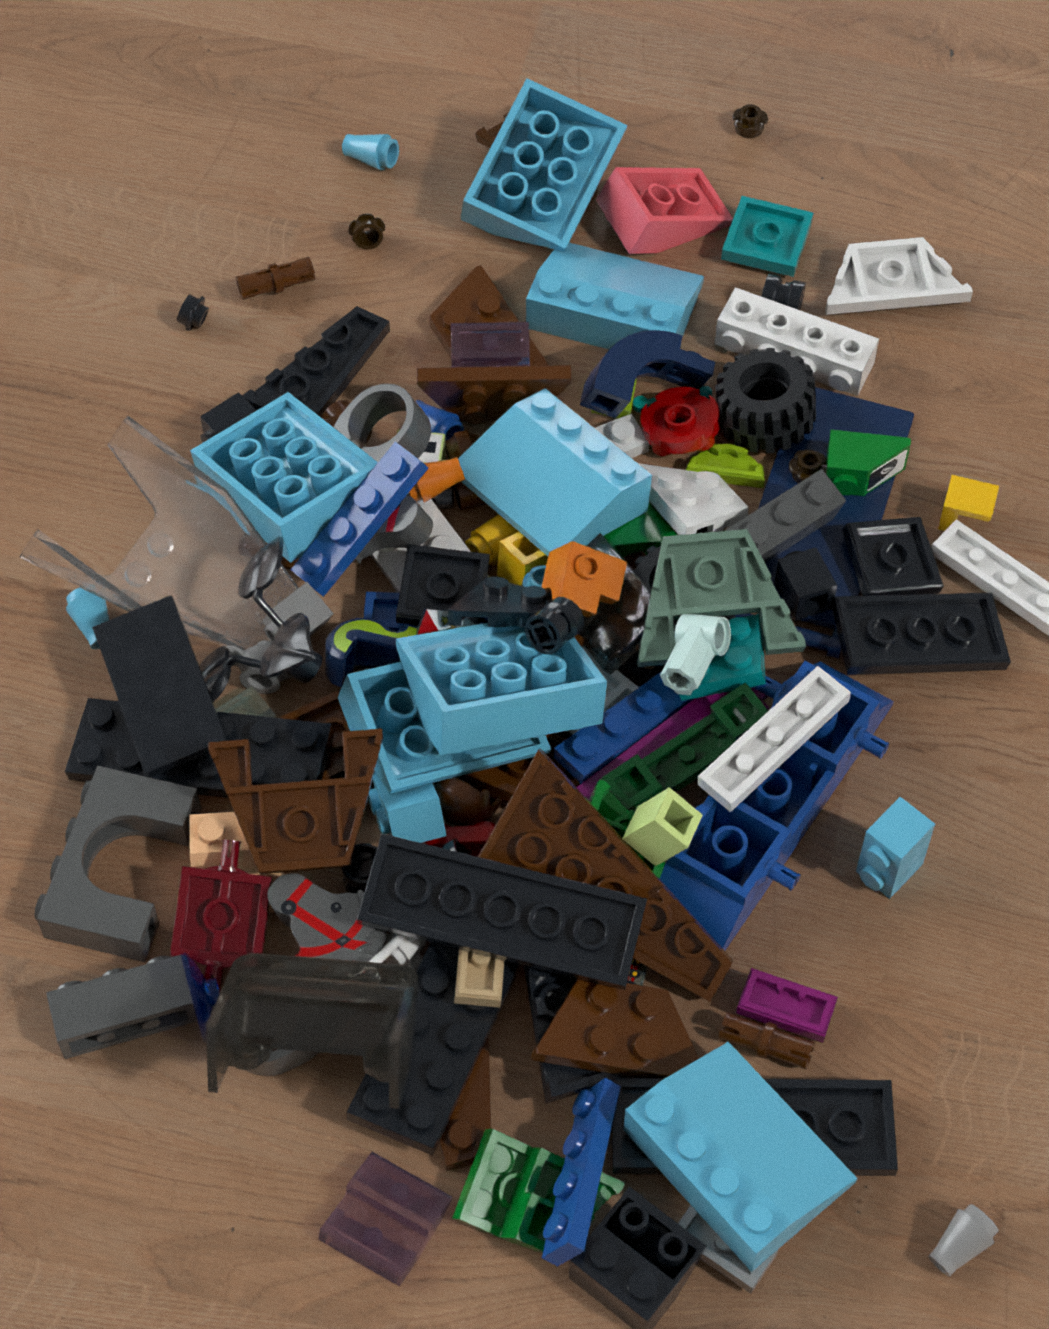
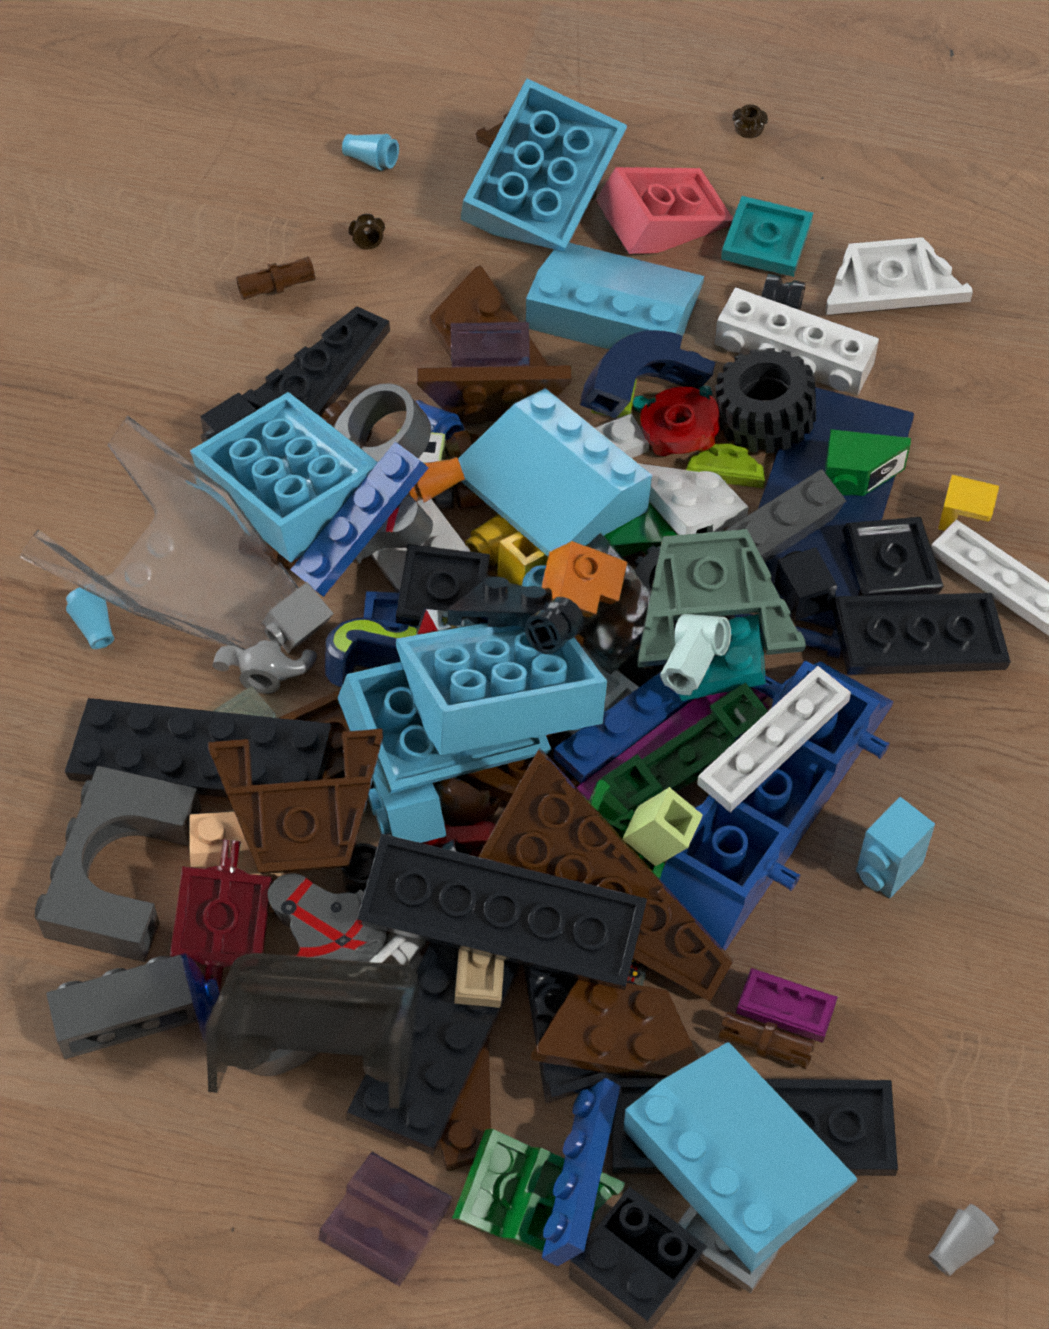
black tile [92,595,228,778] -> none
black plate [176,294,209,331] -> none
black plant [200,536,322,702] -> none
dark brown plate [789,449,827,483] -> none

